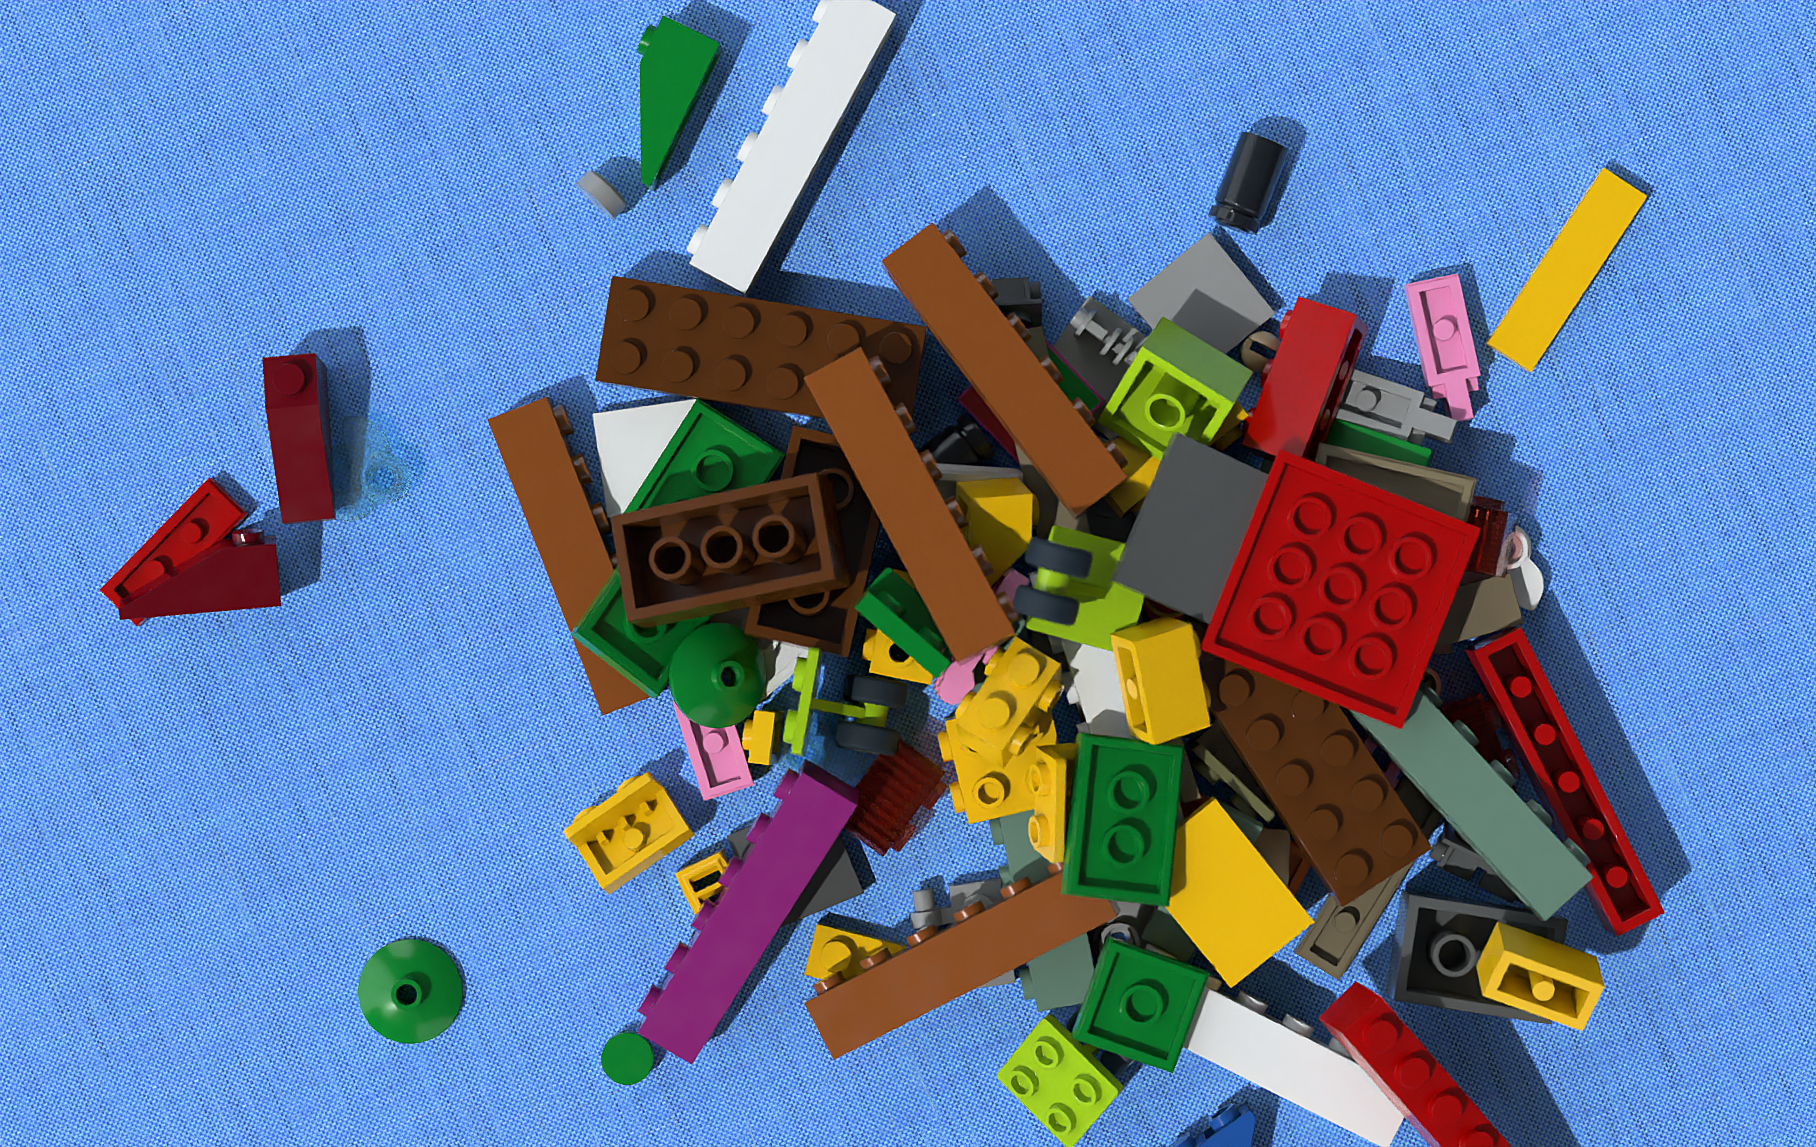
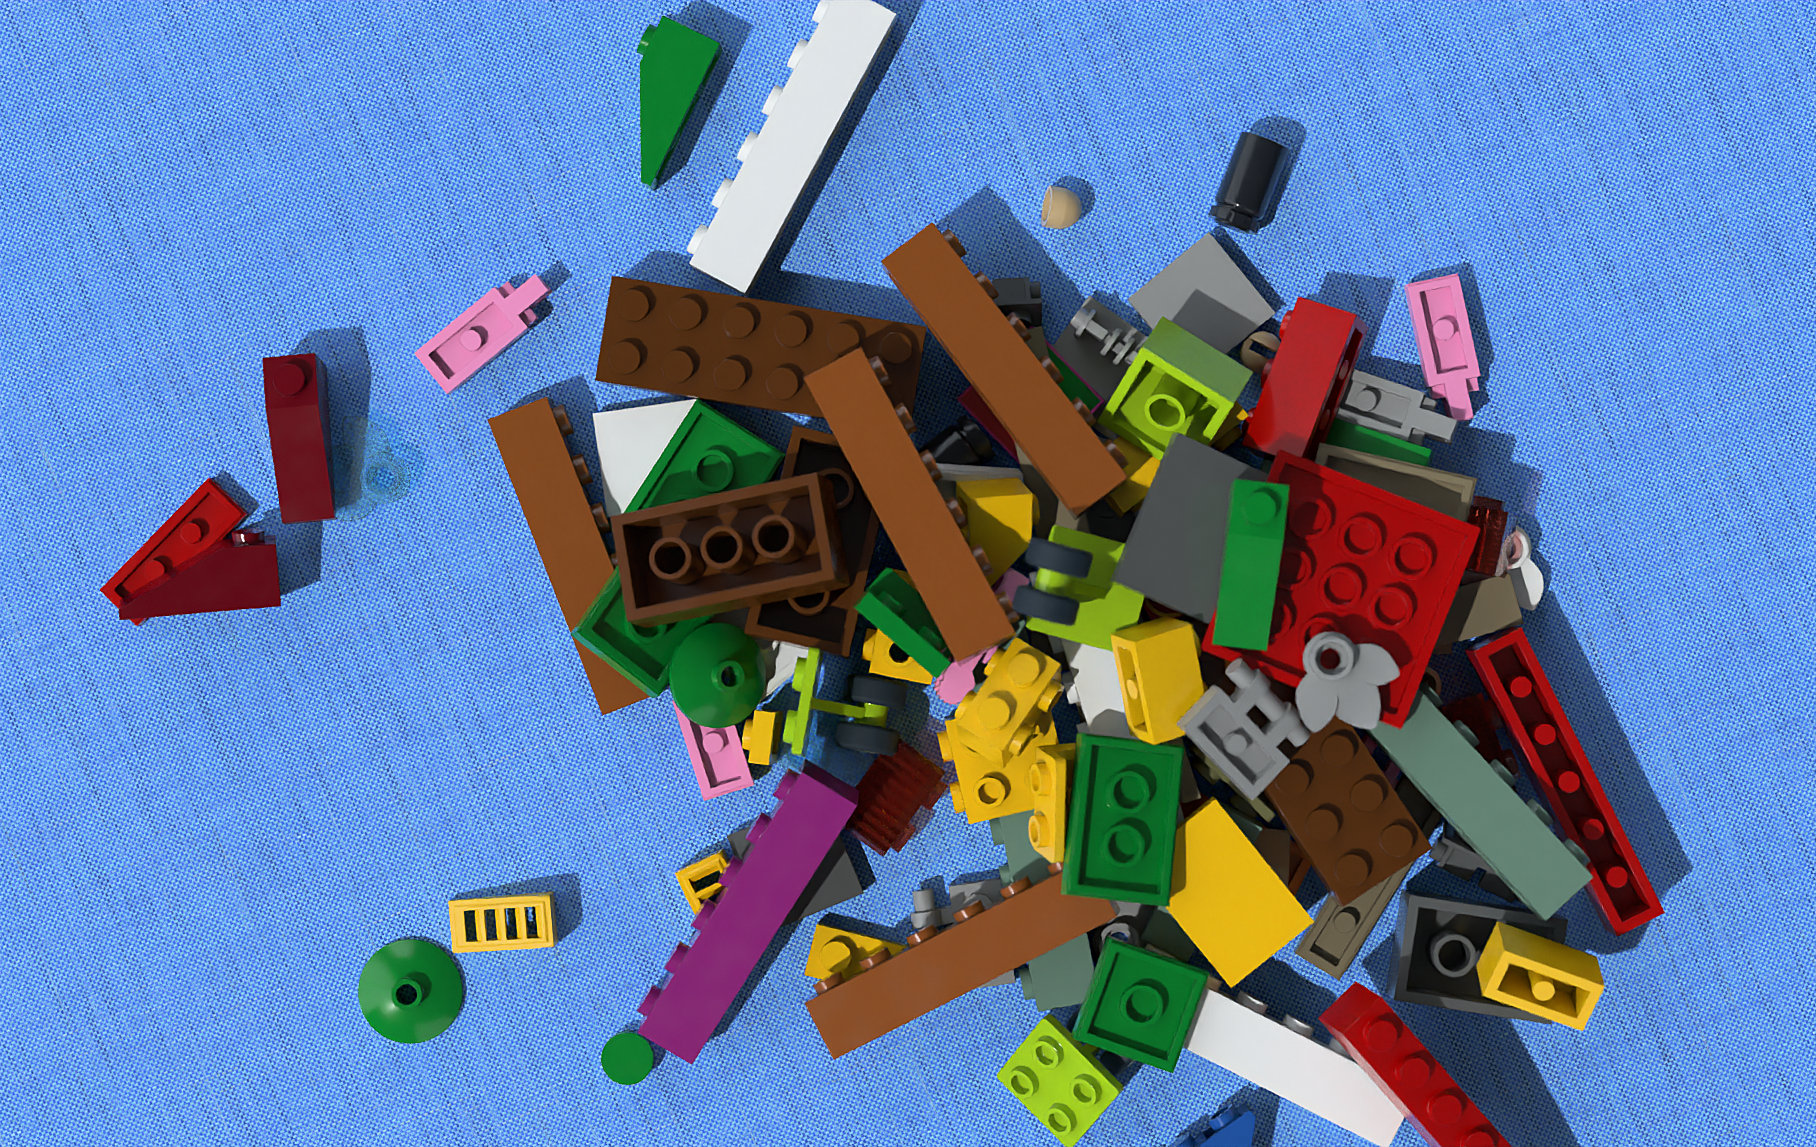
yellow bracket [563,772,695,895] -> none
light grey tile [576,170,627,220] -> none
yellow tile [1485,167,1648,373] -> none
none -> bright pink hinge [414,274,552,395]
none -> yellow slope [448,891,558,953]
none -> tan hinge [1041,185,1082,229]
none -> light grey plate [1176,658,1311,800]
none -> green slope [1212,479,1289,651]
none -> light grey plate [1296,632,1400,732]

